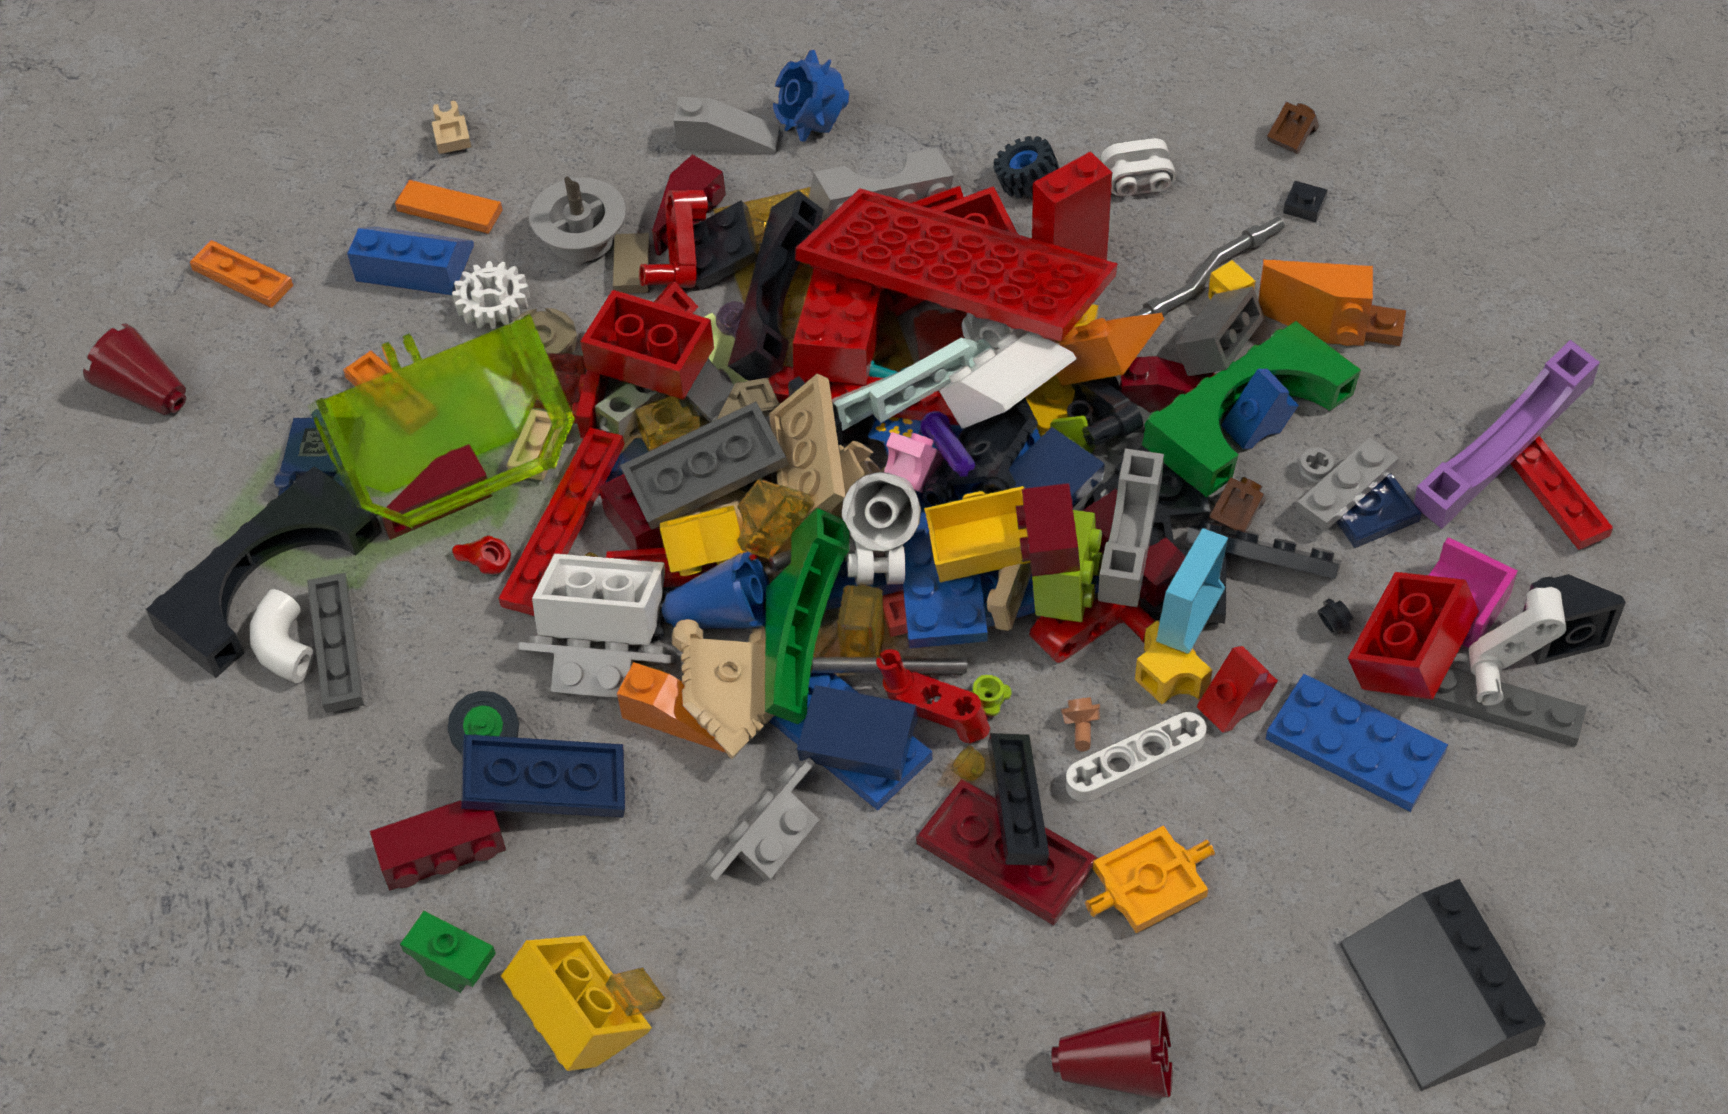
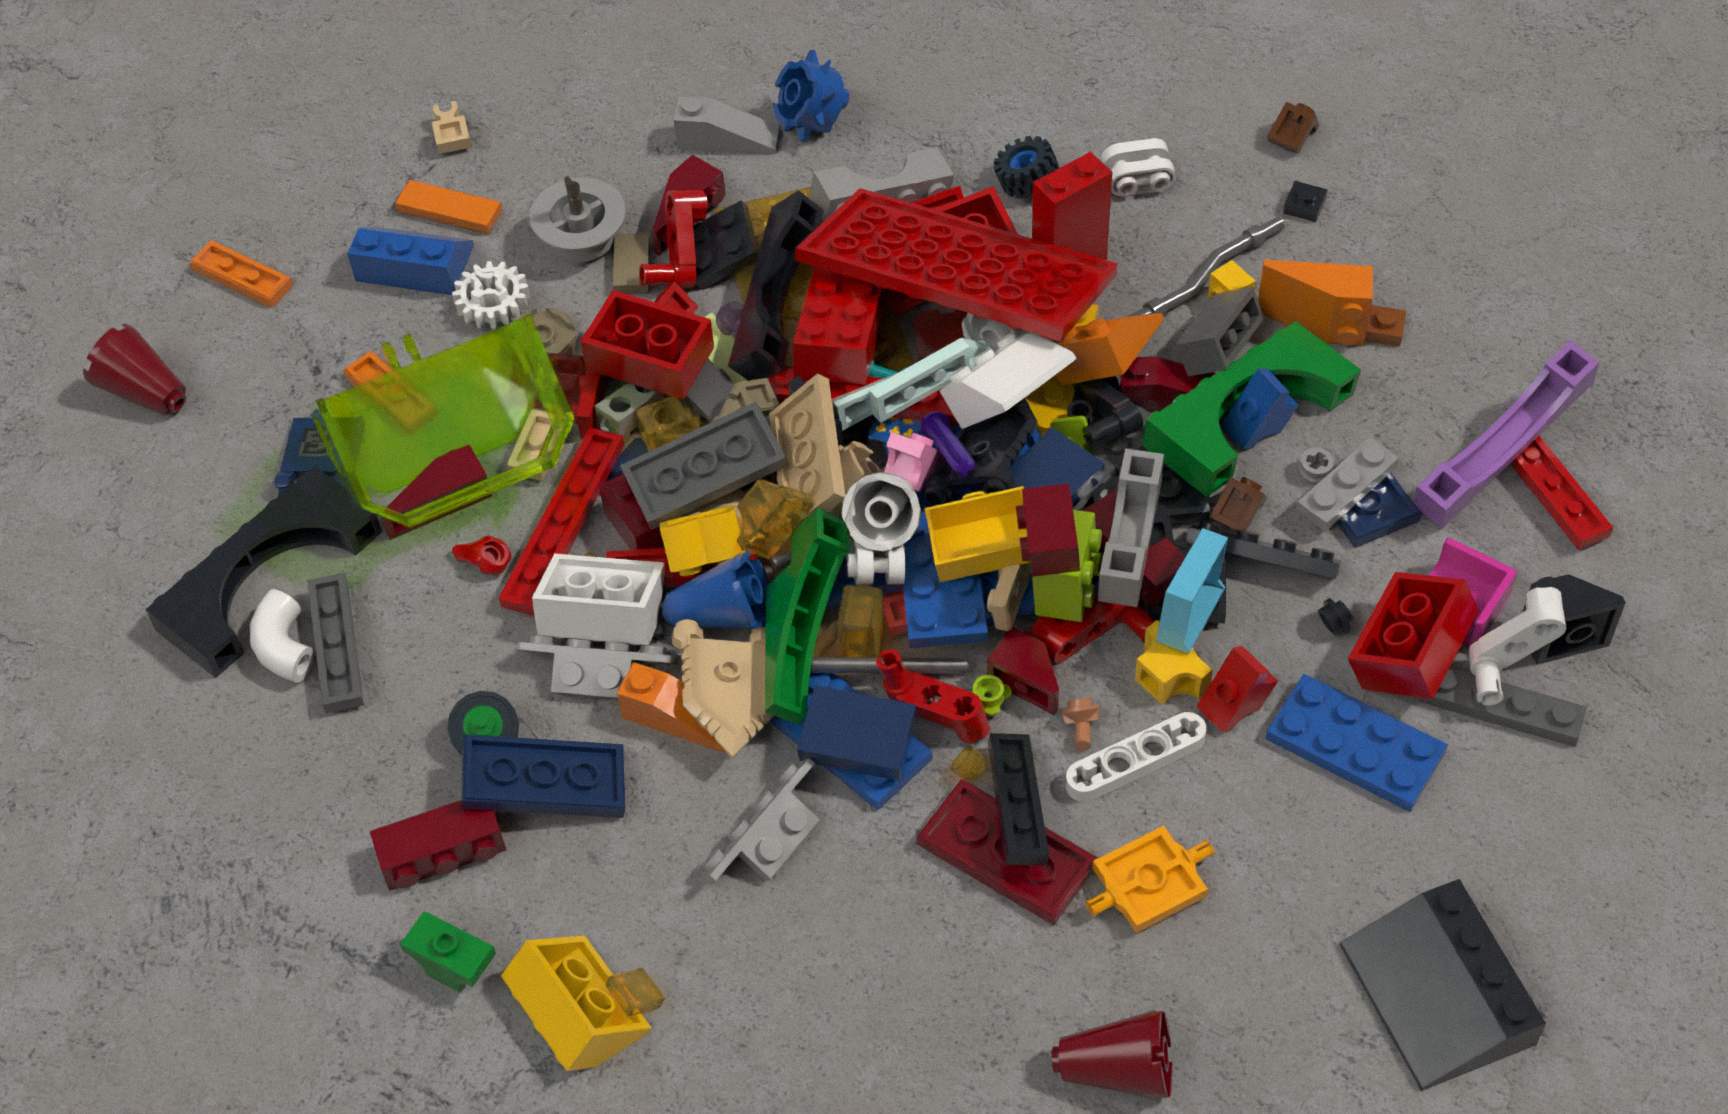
none -> dark red slope [987,627,1059,715]

